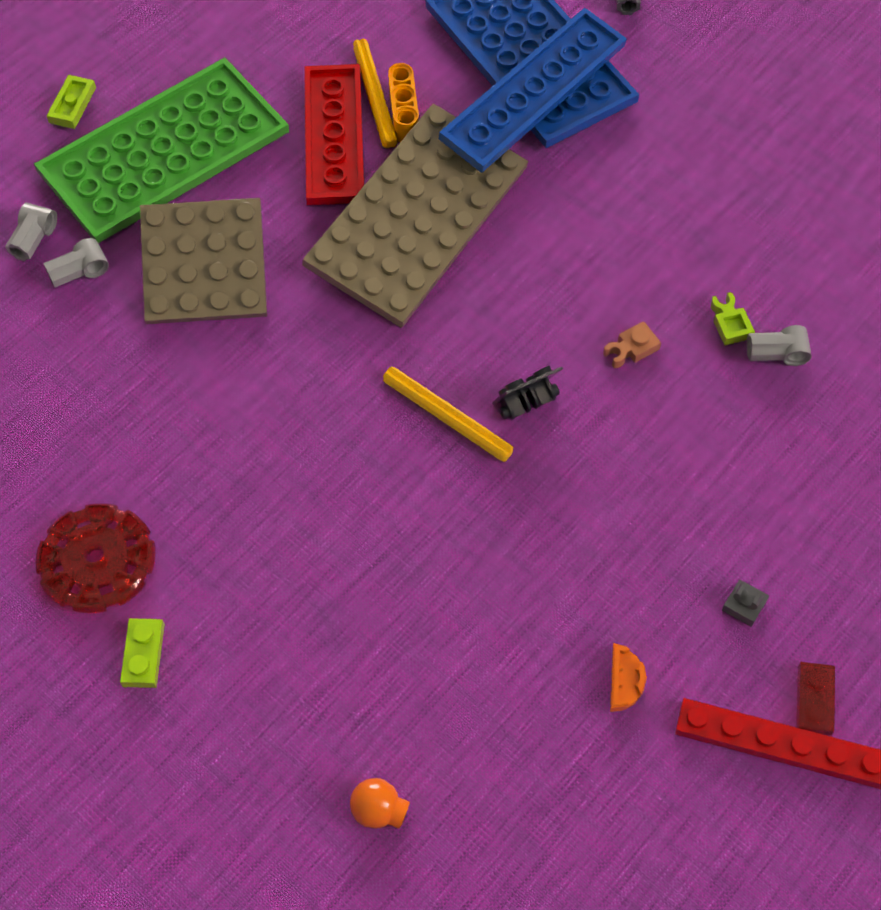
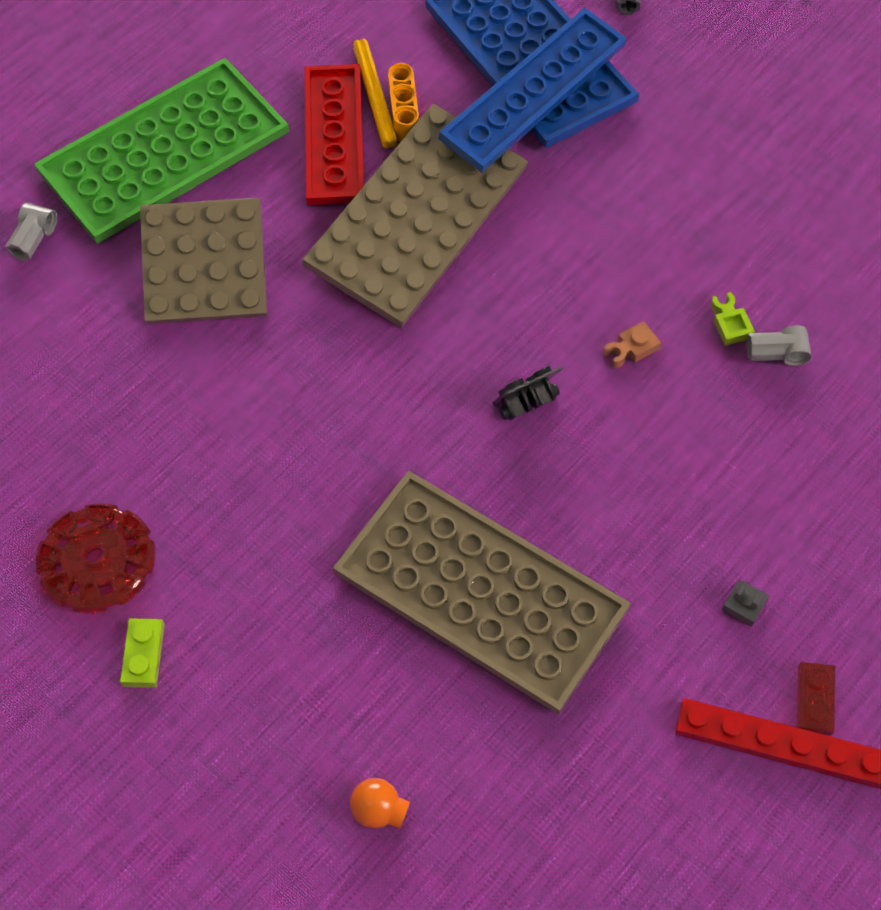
light grey piece [43,238,109,287] -> none
lime plate [46,75,96,129] -> none
yellow axle [383,367,513,462] -> none
orange plate [610,643,647,712] -> none
none -> dark tan plate [333,470,631,715]

